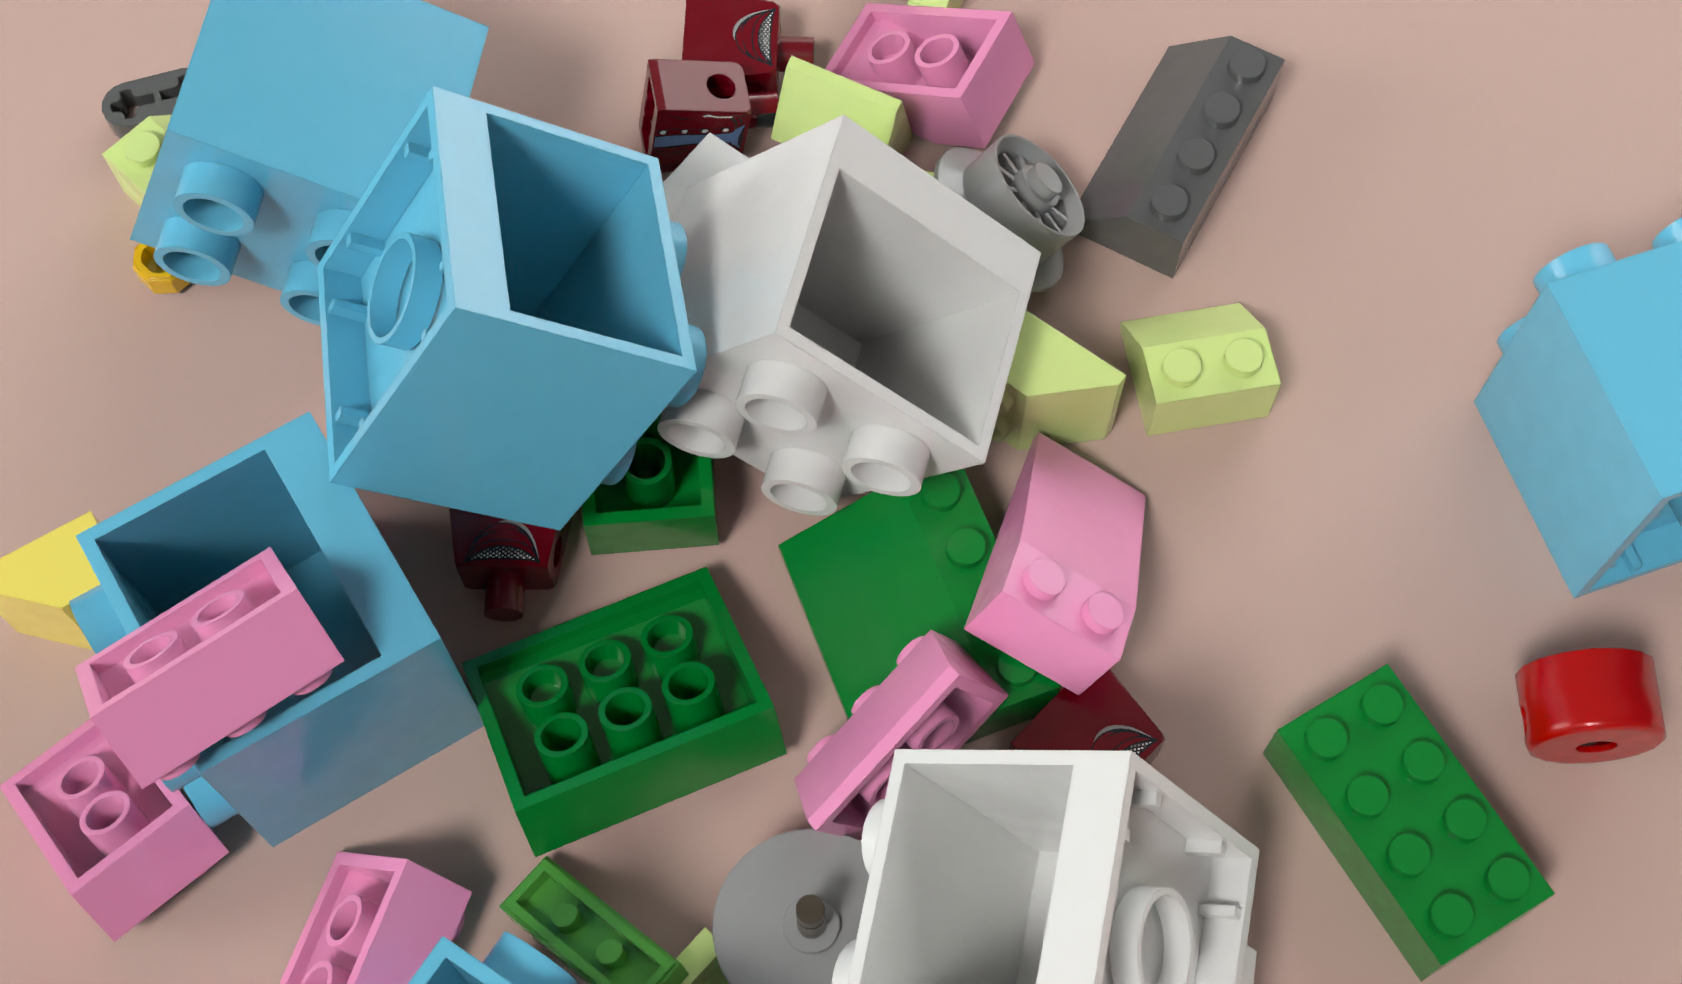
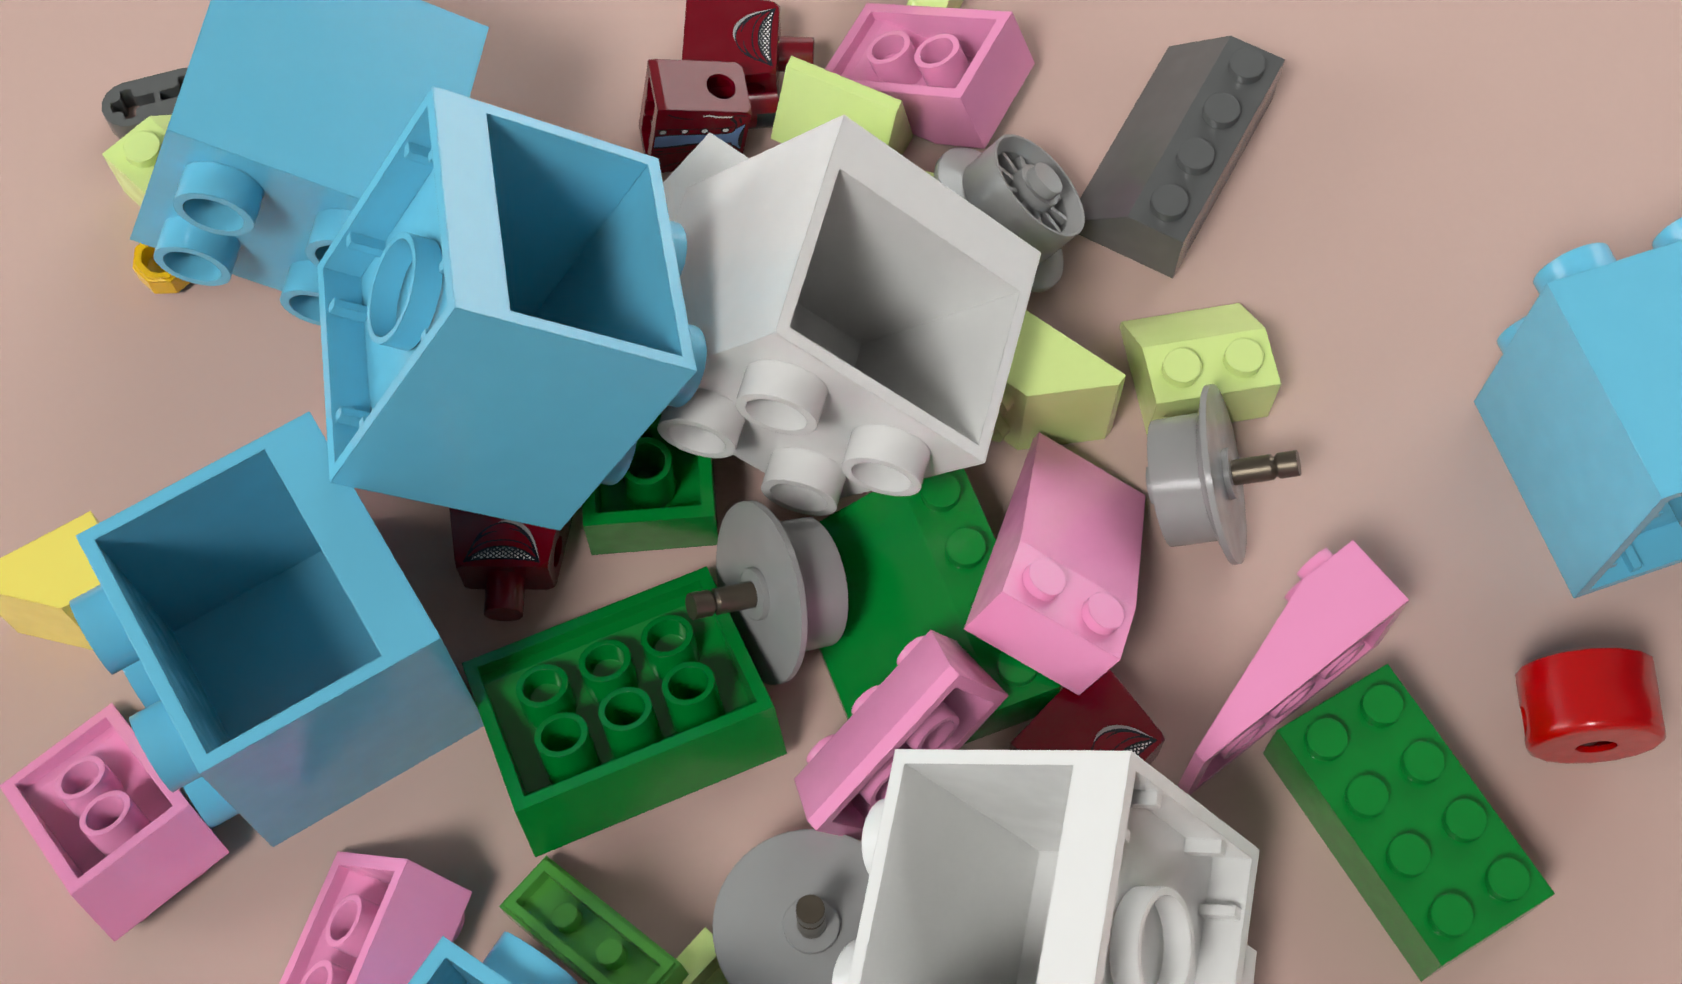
bright pink slope [75,547,345,789] -> none
none -> light grey piece [685,500,848,685]
none -> light grey piece [1146,384,1301,565]
none -> bright pink slope [1177,540,1409,795]

